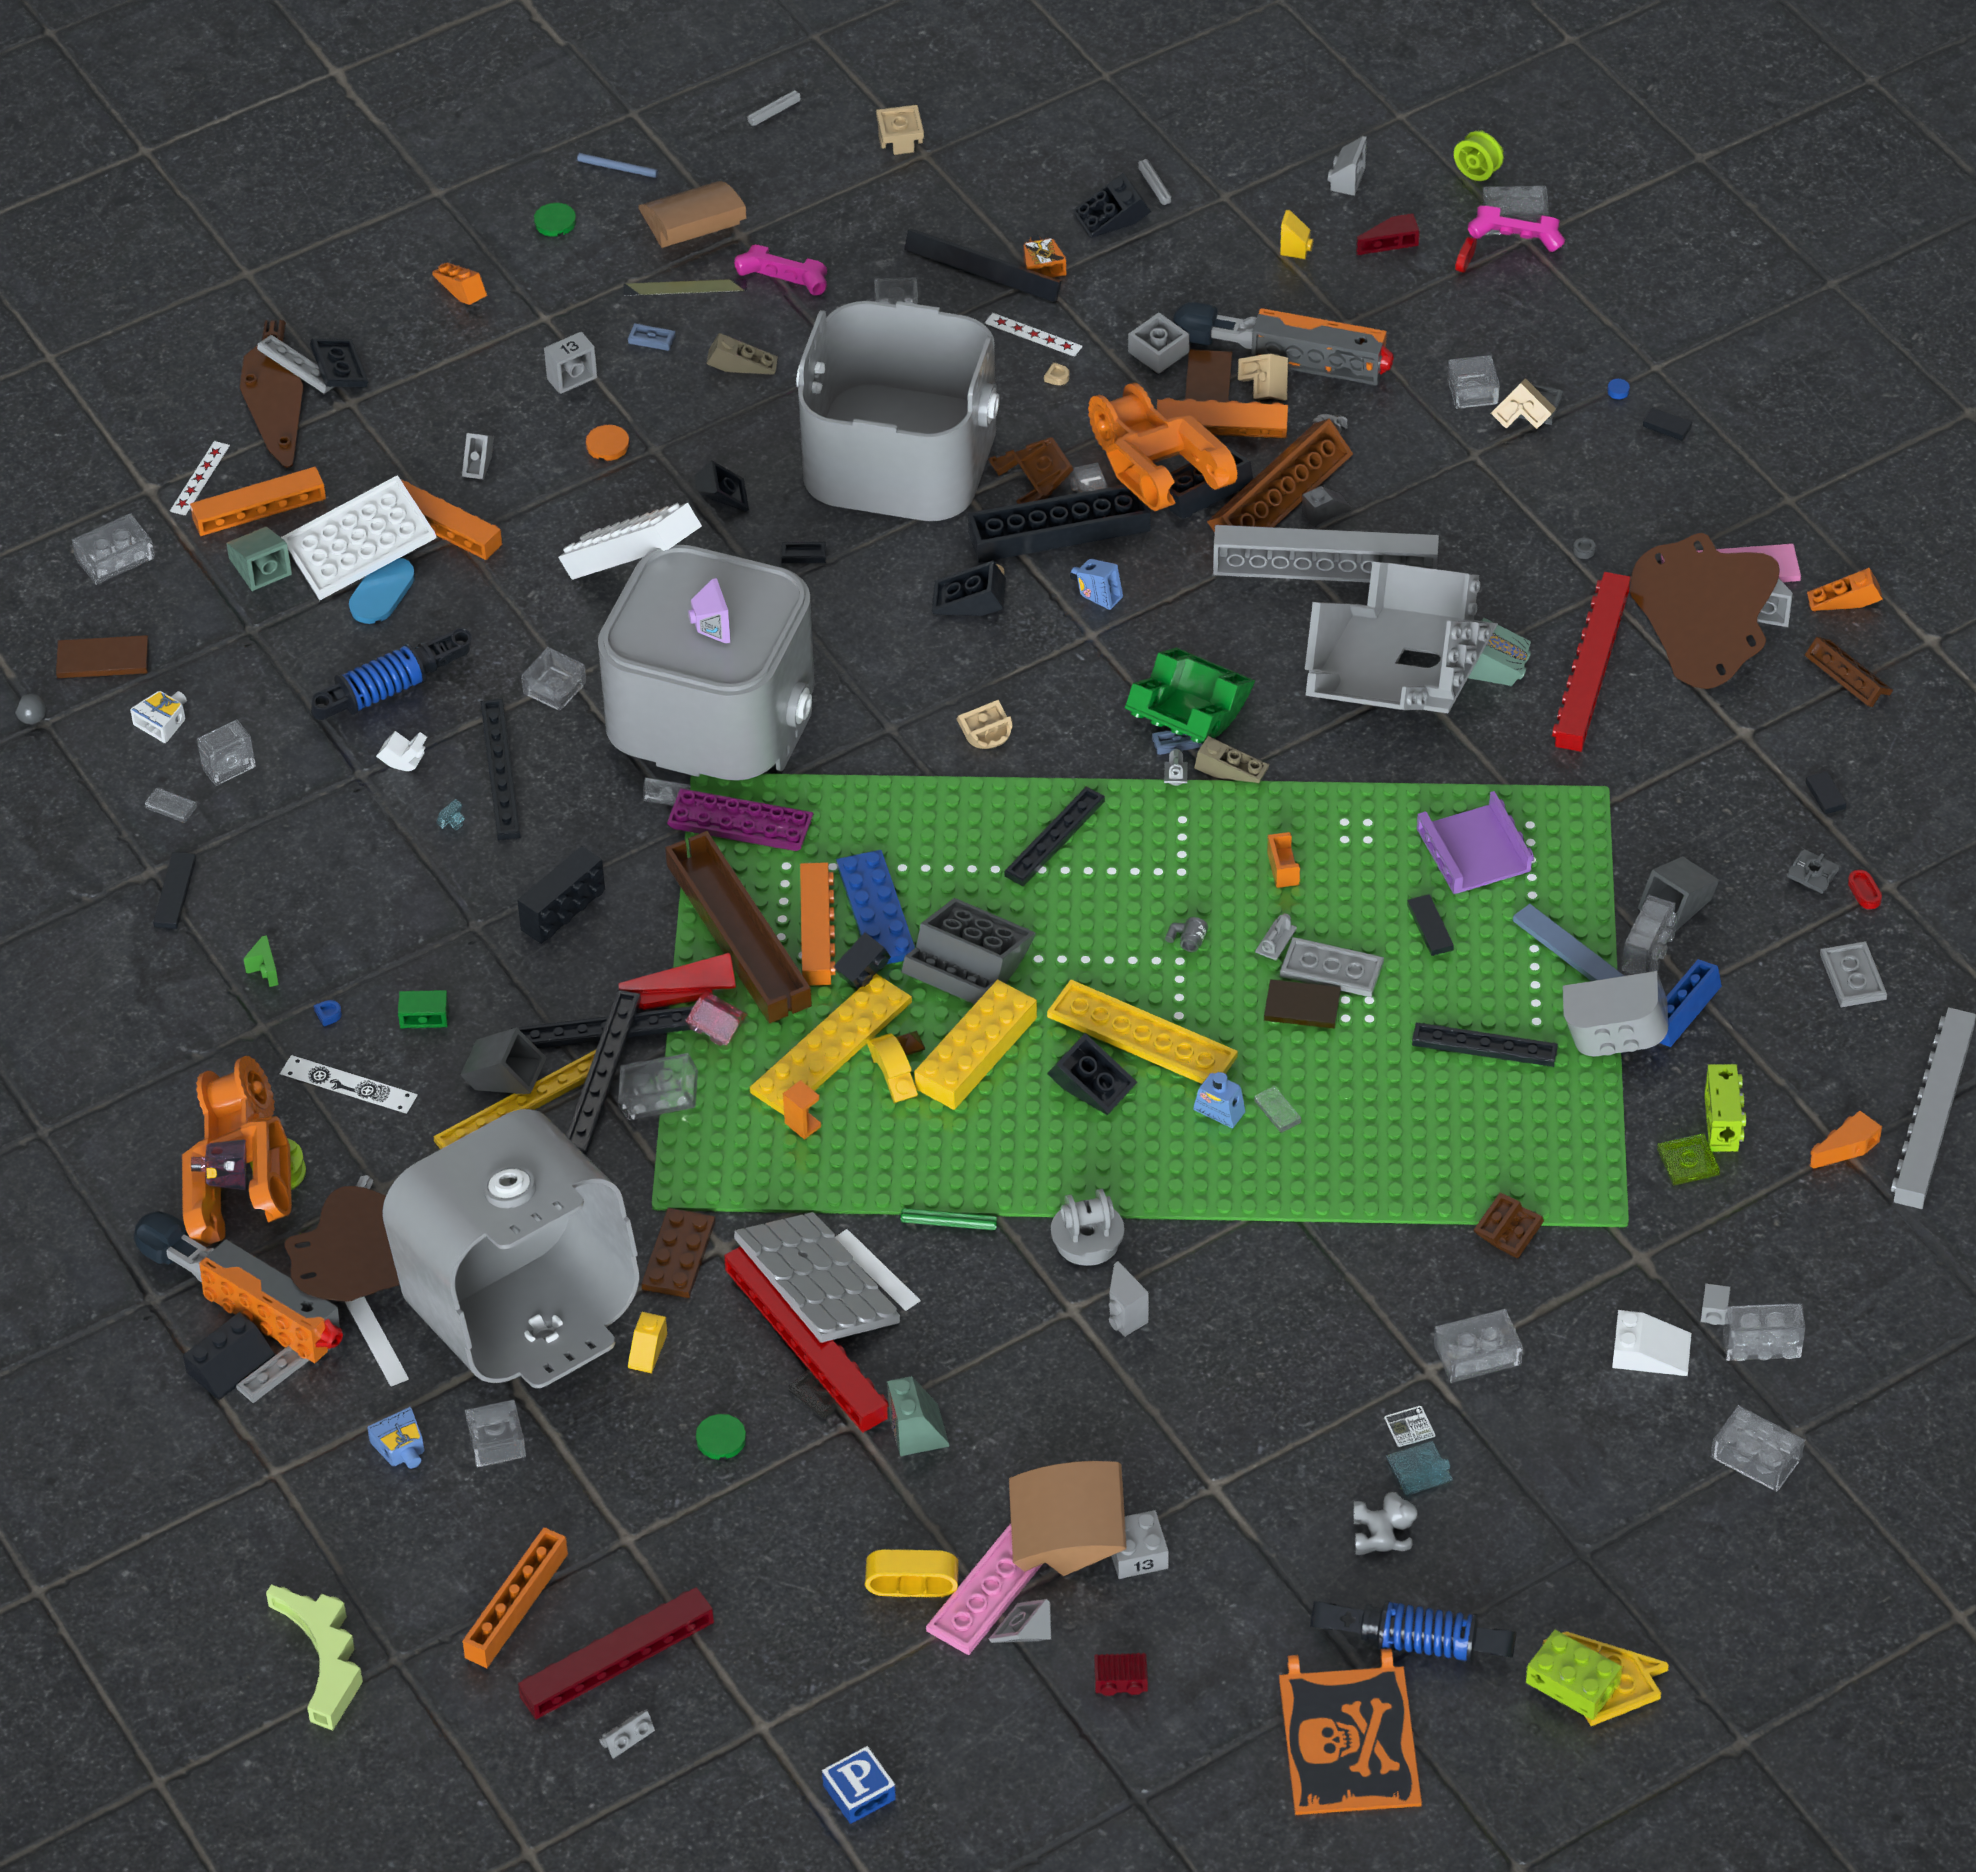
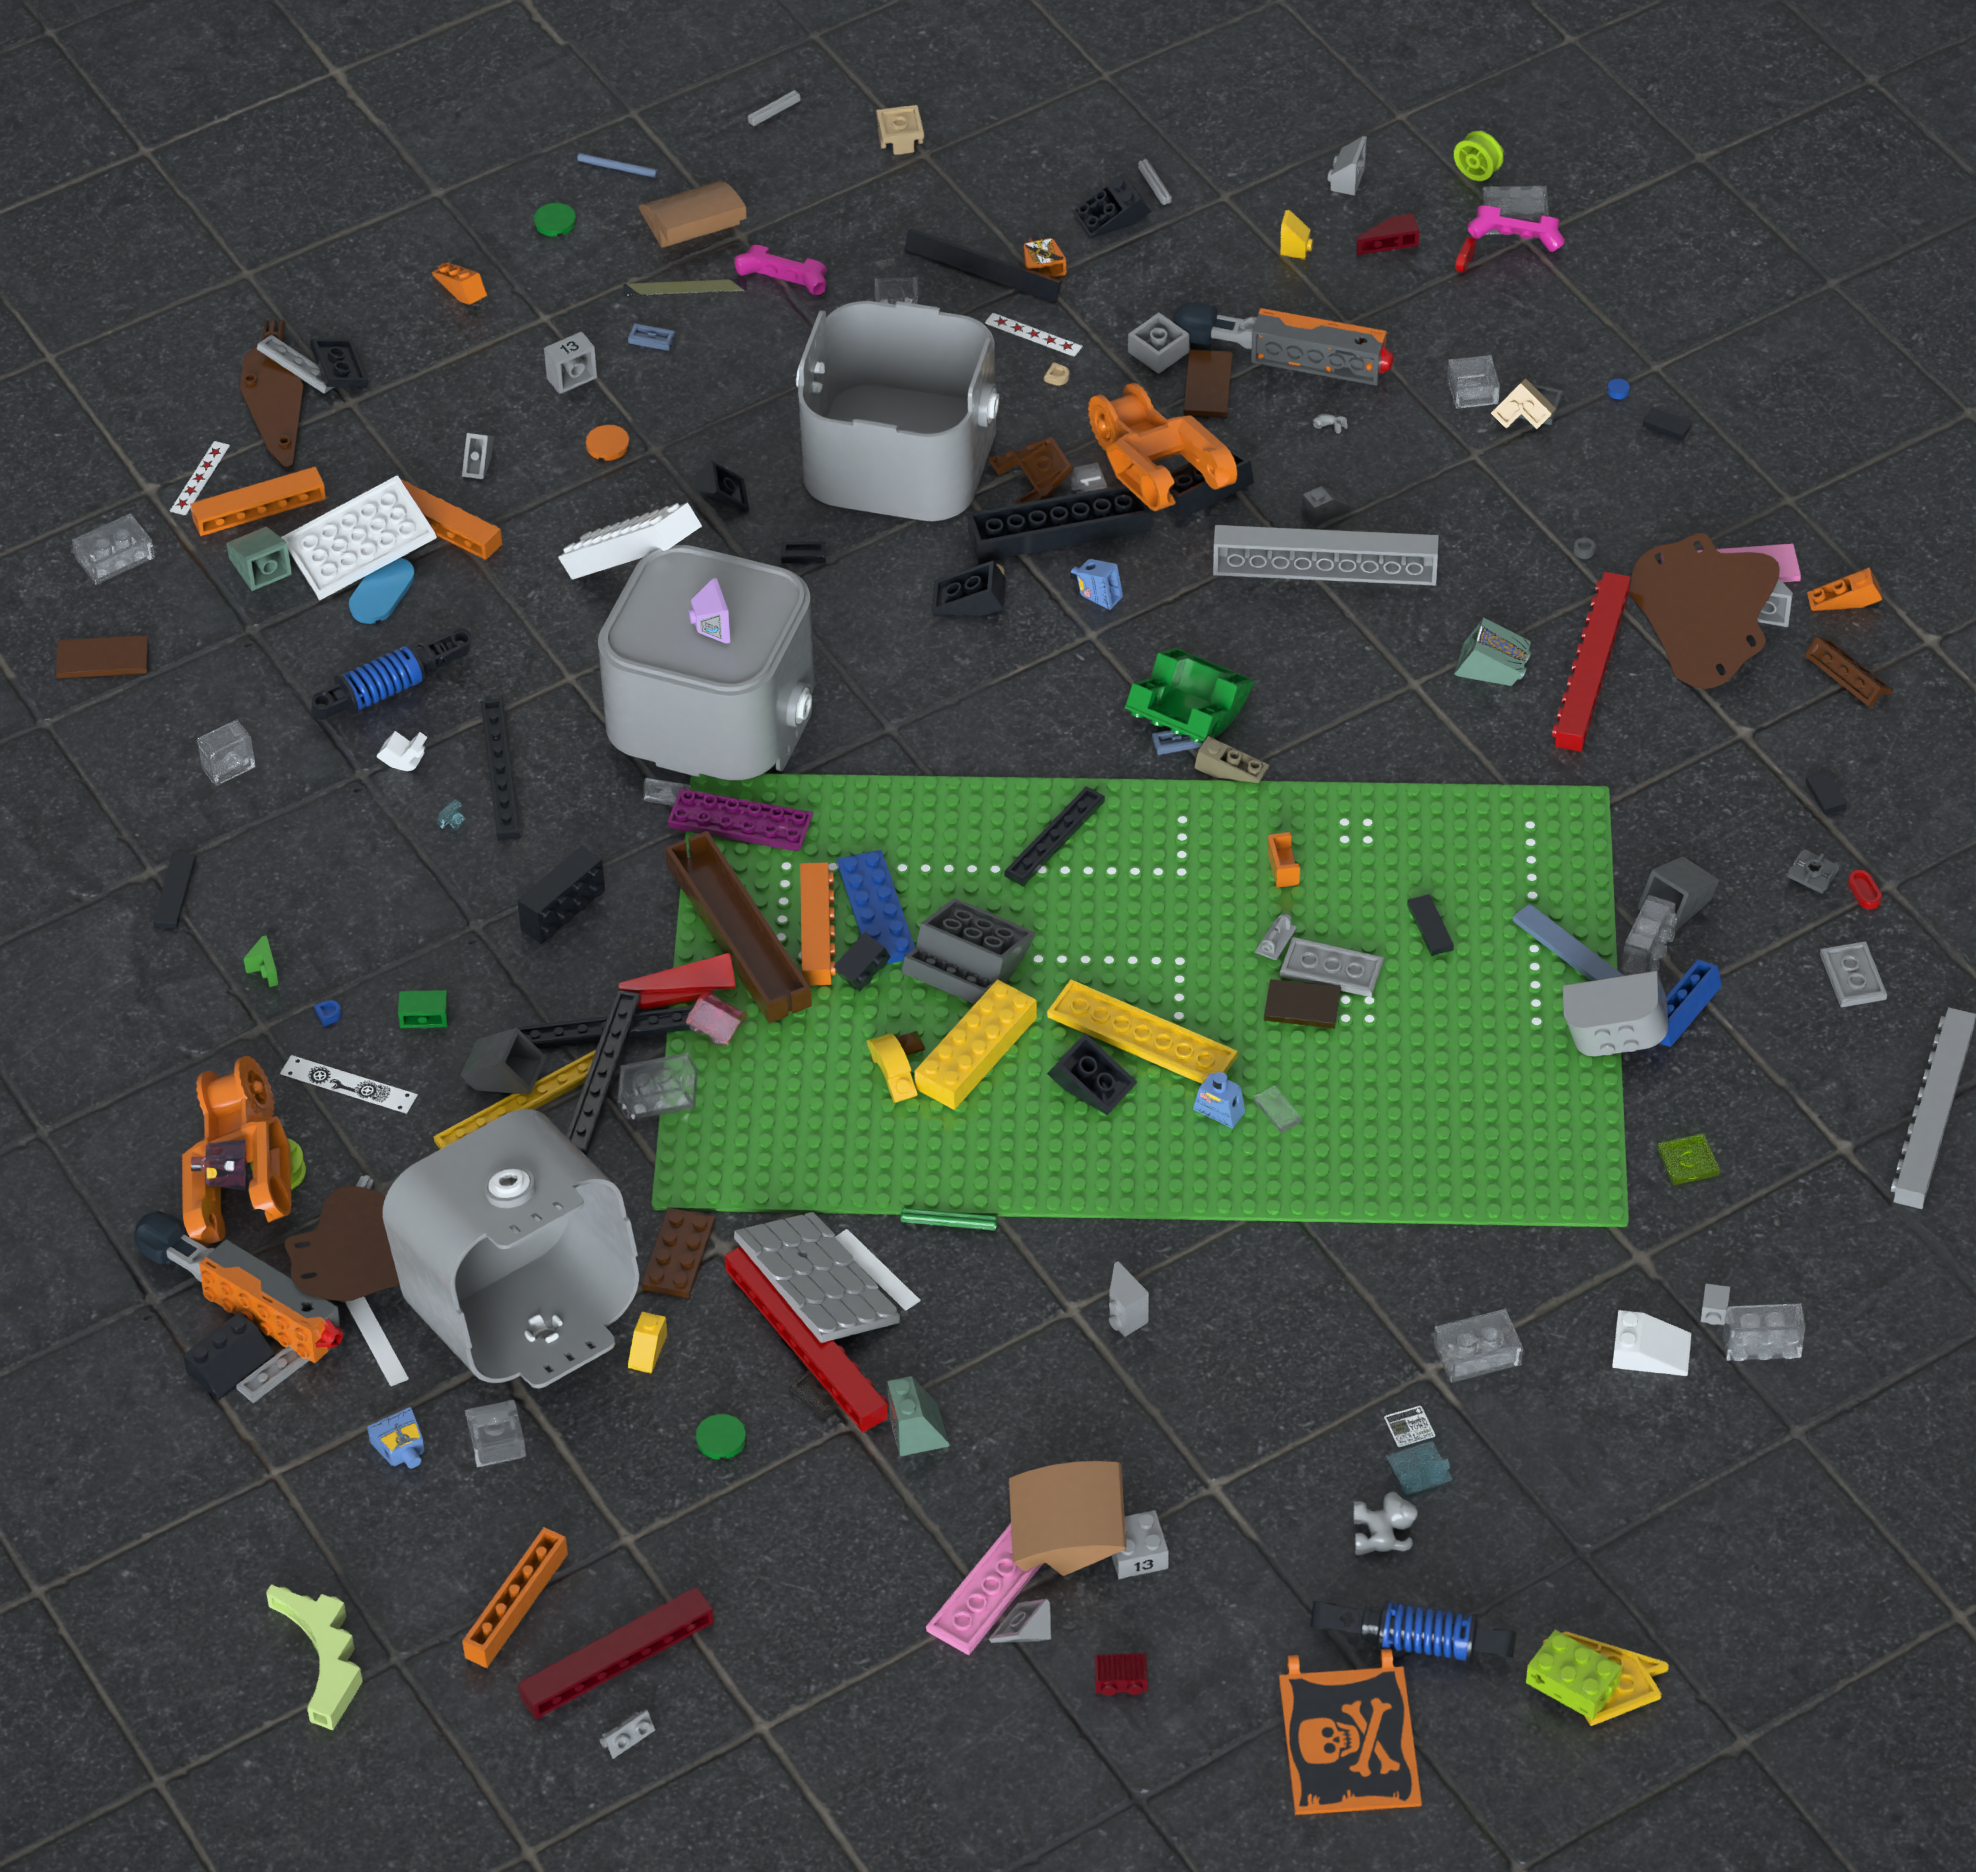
dark grey piece [15,693,47,725] -> none
white torso [130,691,187,743] -> none
clear tile [145,788,197,823] -> none
clear container [521,647,586,711] -> none
dark tan slope [707,333,778,374] -> none
yellow plate [750,974,912,1115] -> none
orange panel [783,1080,821,1140] -> none
piece [822,1746,896,1824] -> none
yellow plant [865,1550,959,1597] -> none
tan slope [957,700,1012,749] -> none
light grey piece [1051,1189,1124,1265] -> none
orange brick [1157,398,1288,438] -> none
light grey hinge [1164,749,1188,785] -> none
flat silver piece [1165,917,1208,952] -> none
dark orange slope [1207,418,1353,533] -> none
tan panel [1238,354,1288,401] -> none
light grey panel [1305,562,1498,713] -> none
black tile [1412,1022,1558,1067] -> none
medium lavender panel [1417,791,1534,894] -> none
reddish brown slope [1474,1193,1544,1259] -> none
lime piece [1704,1064,1746,1151] -> none
clear brick [1711,1405,1805,1492] -> none
orange slope [1810,1111,1882,1168] -> none

